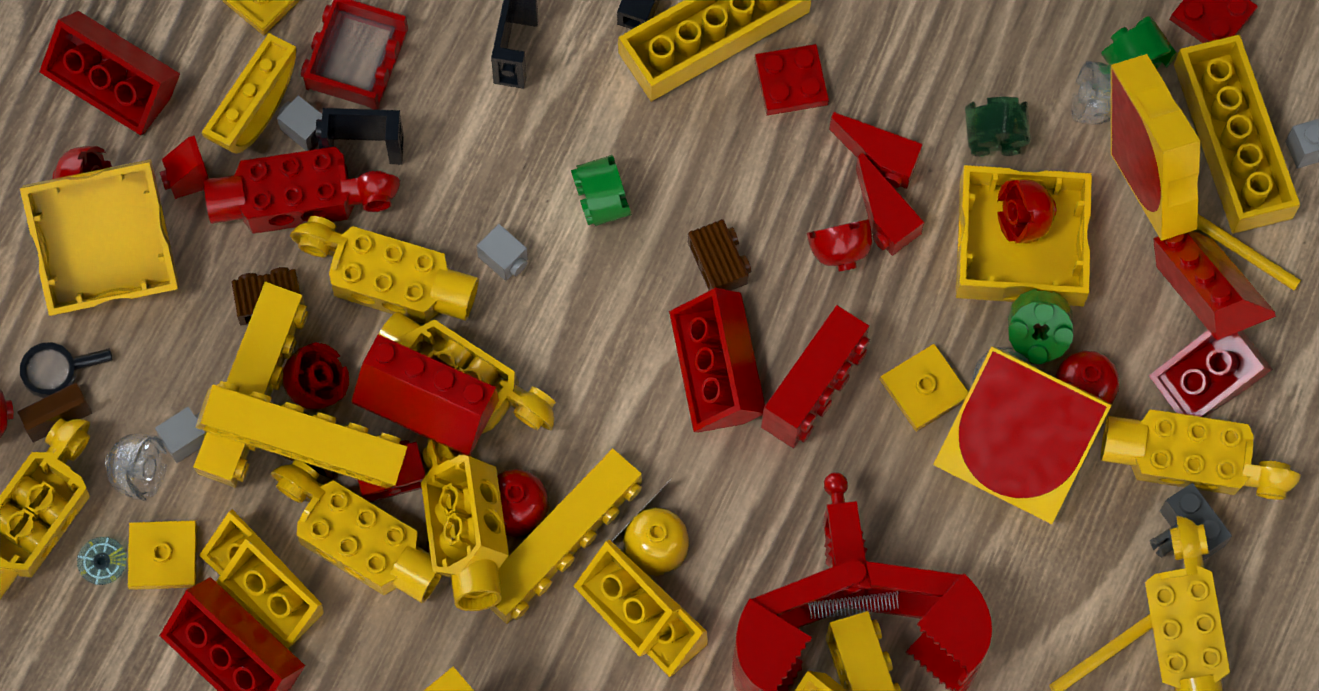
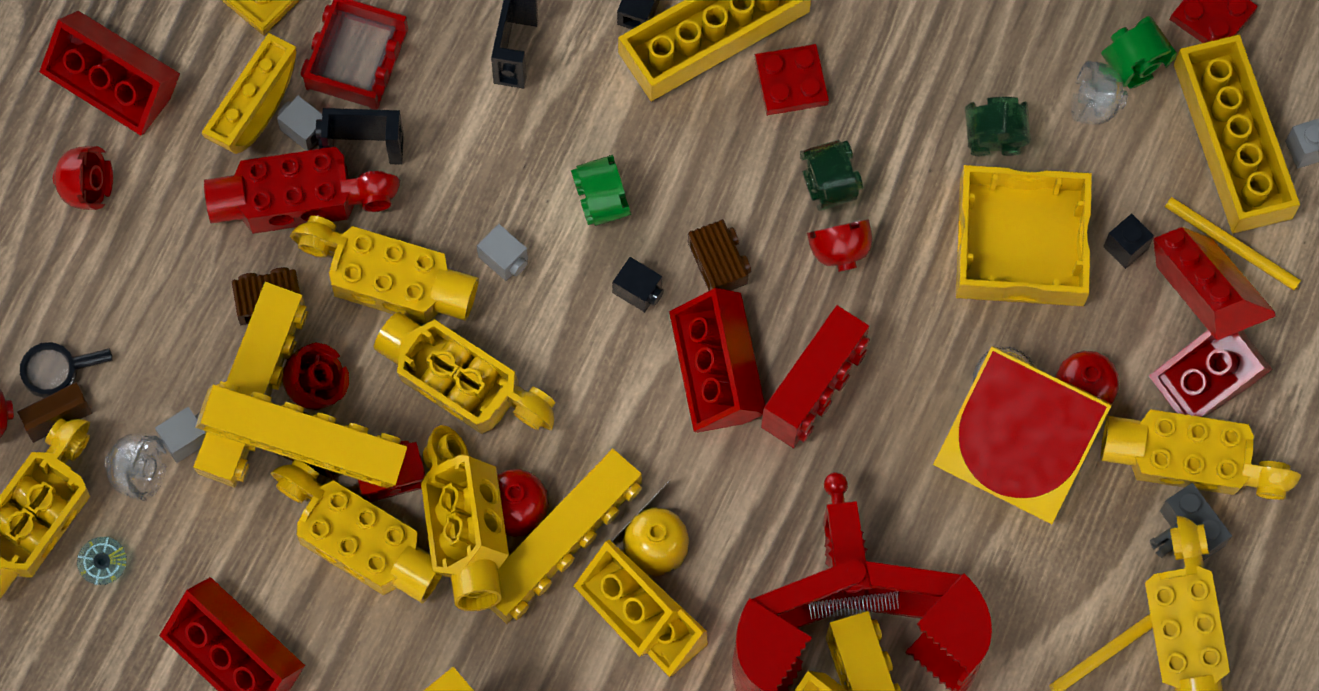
yellow tile [20,159,179,316] -> none
yellow plate [128,520,197,590] -> none
red slope [159,135,209,199] -> none
yellow slope [199,509,324,649] -> none
red slope [351,334,499,456] -> none
red slope [829,112,923,189] -> none
red slope [856,153,924,256] -> none
yellow plate [880,344,968,432] -> none
red cylinder [997,179,1057,244] -> none
green brick [1008,289,1073,364] -> none
yellow tile [1111,54,1200,241] -> none
none -> black brick [612,257,664,312]
none -> clear green brick [800,140,863,211]
none -> black brick [1103,213,1154,269]

